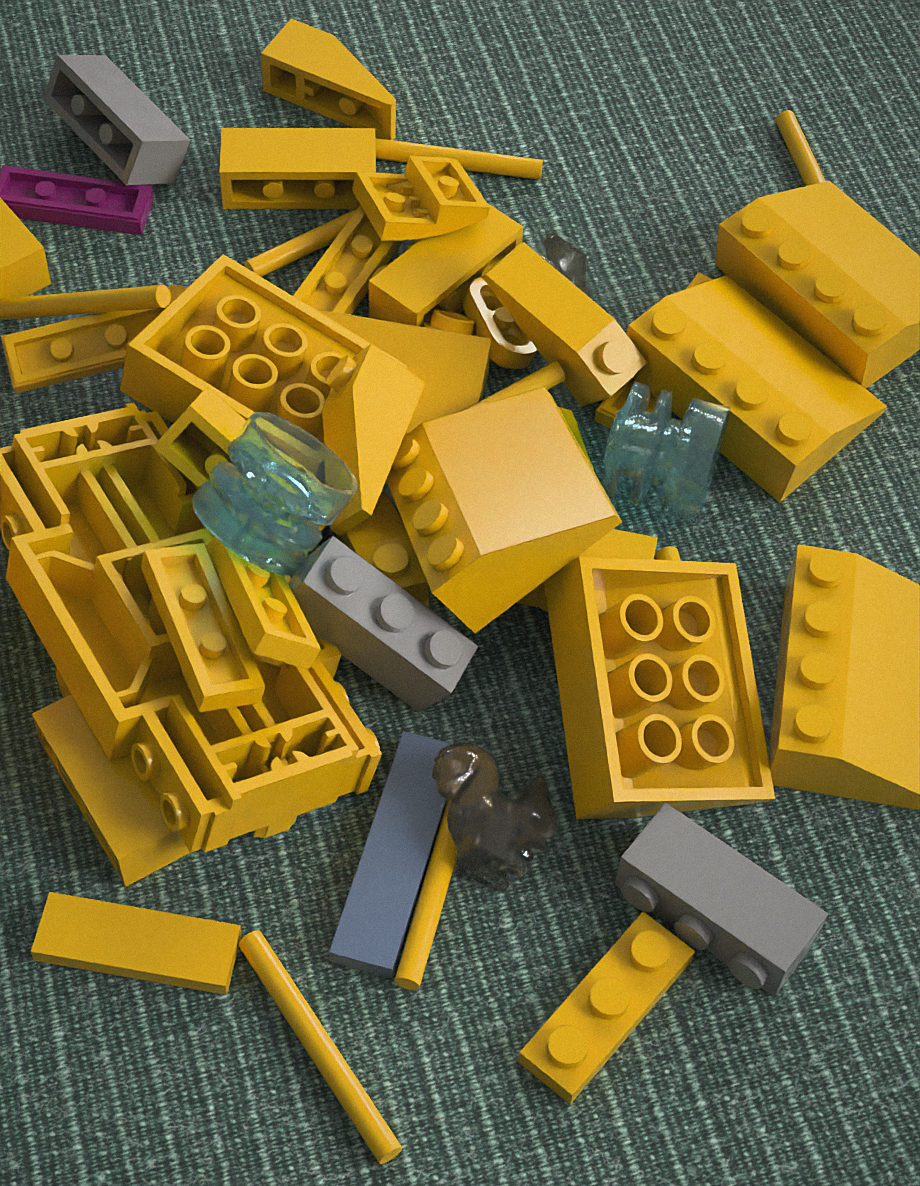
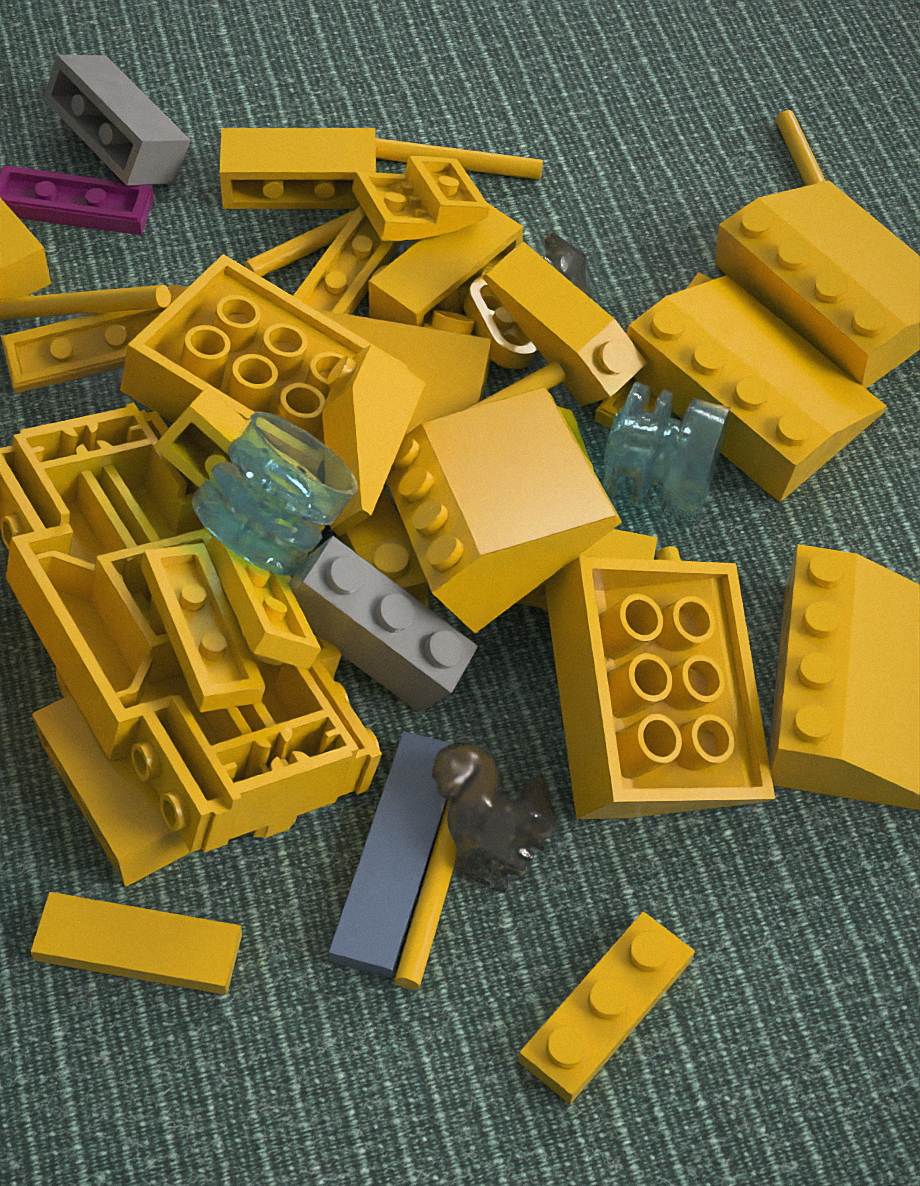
yellow bar [238,930,403,1164] -> none
yellow slope [261,18,396,140] -> none
light grey brick [615,802,828,997] -> none

